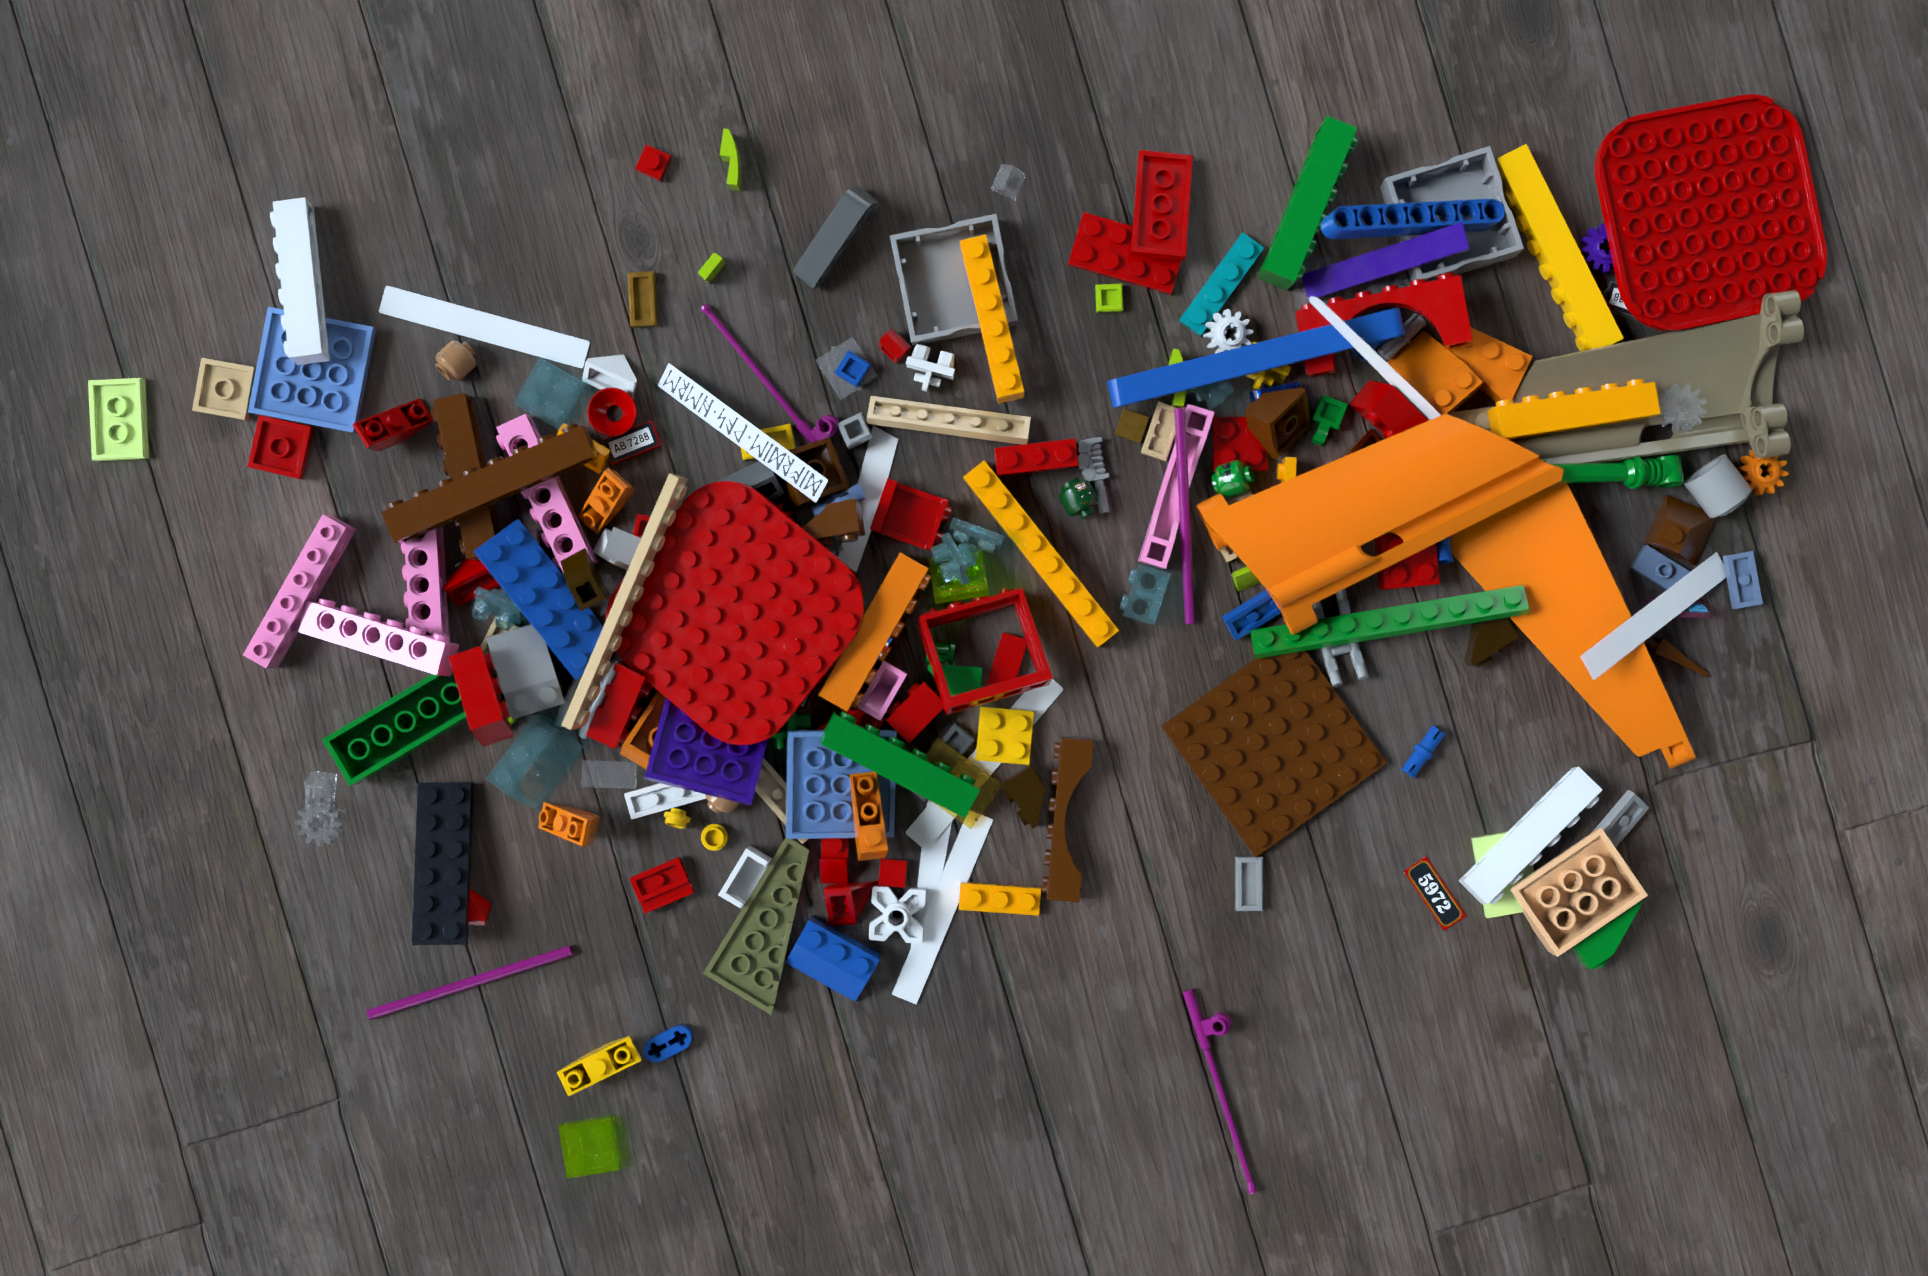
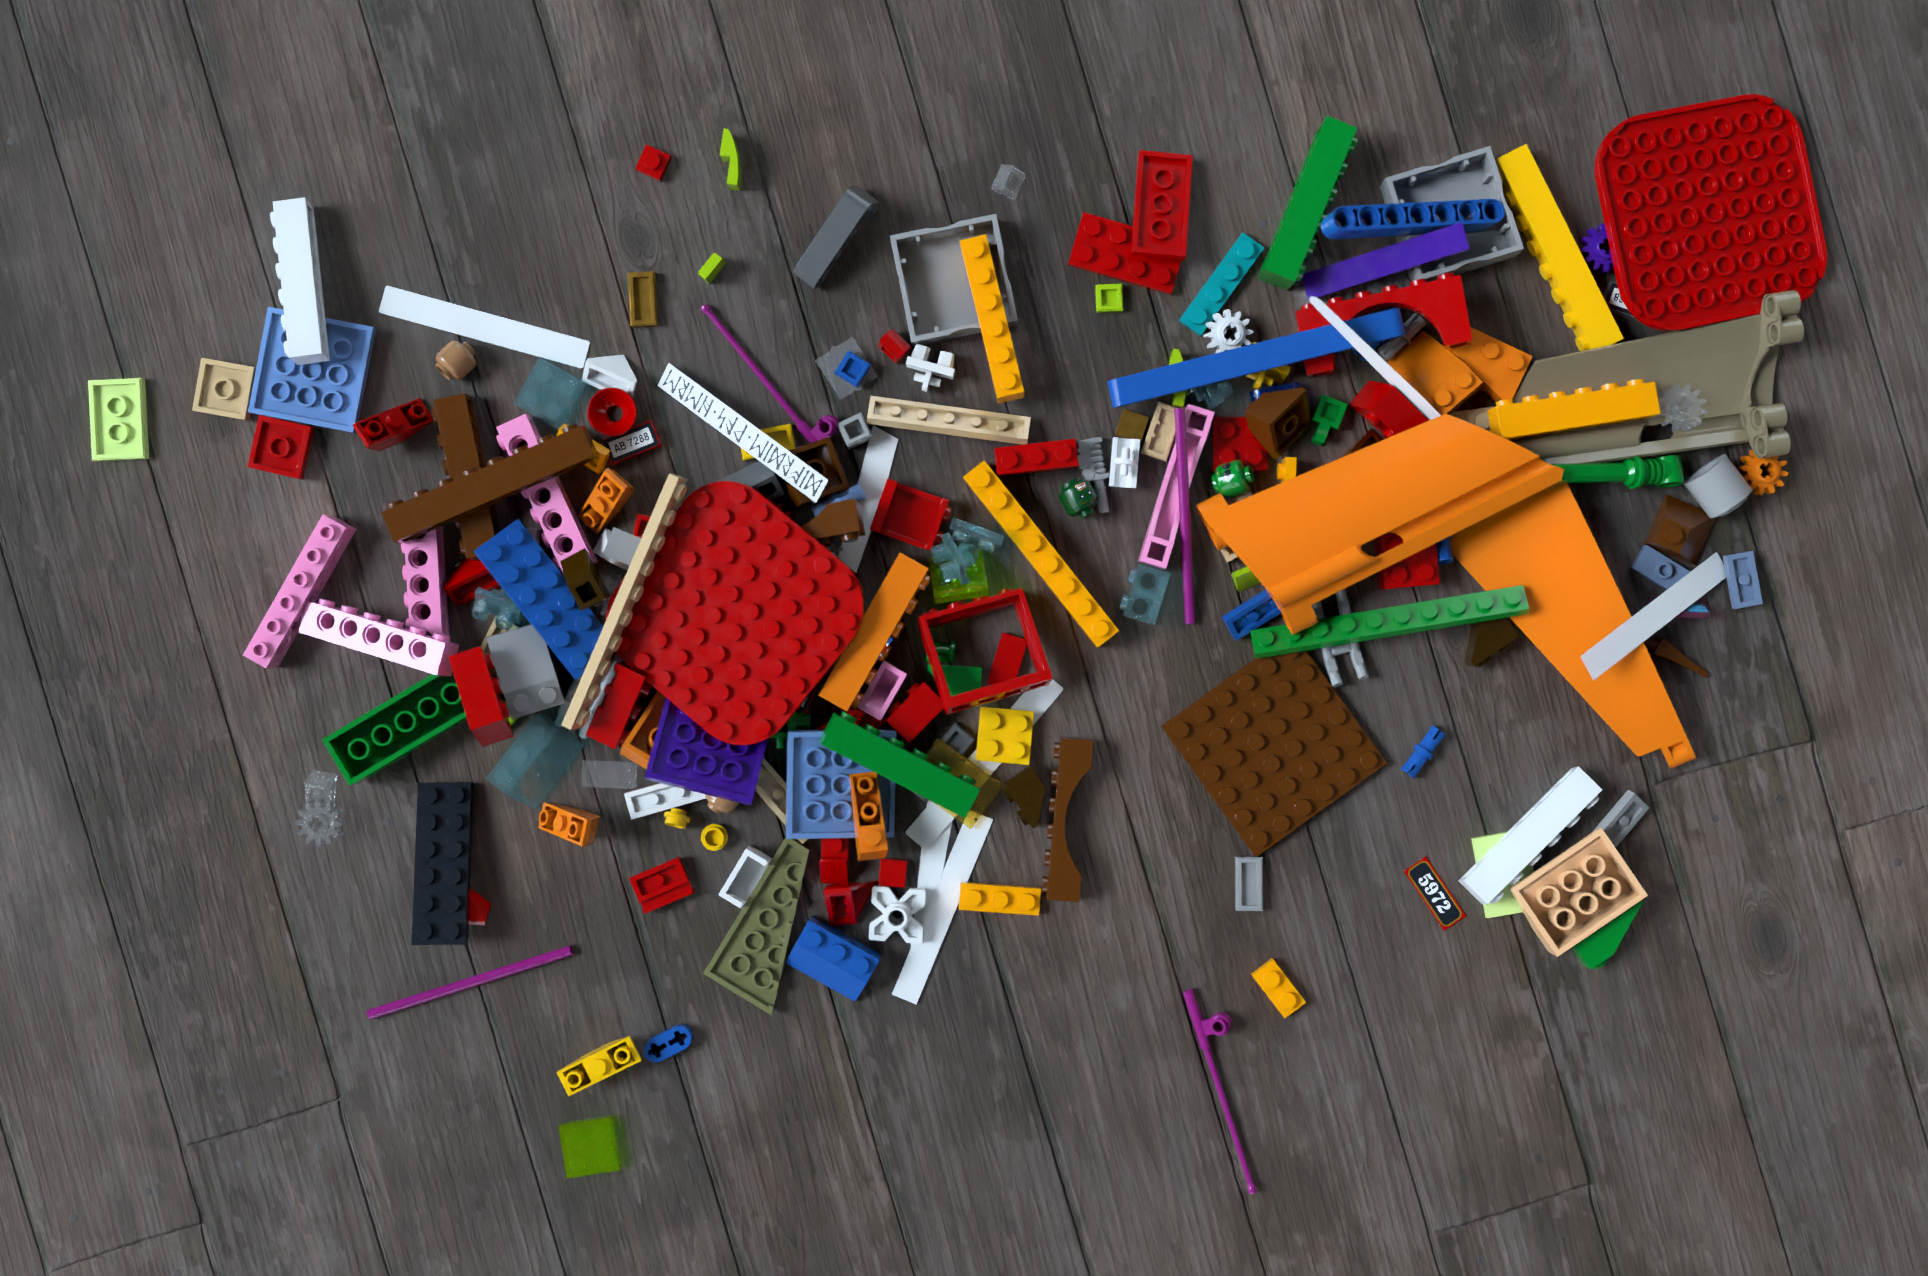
none -> white hips [1109,437,1140,489]
none -> light orange plate [1251,958,1306,1018]

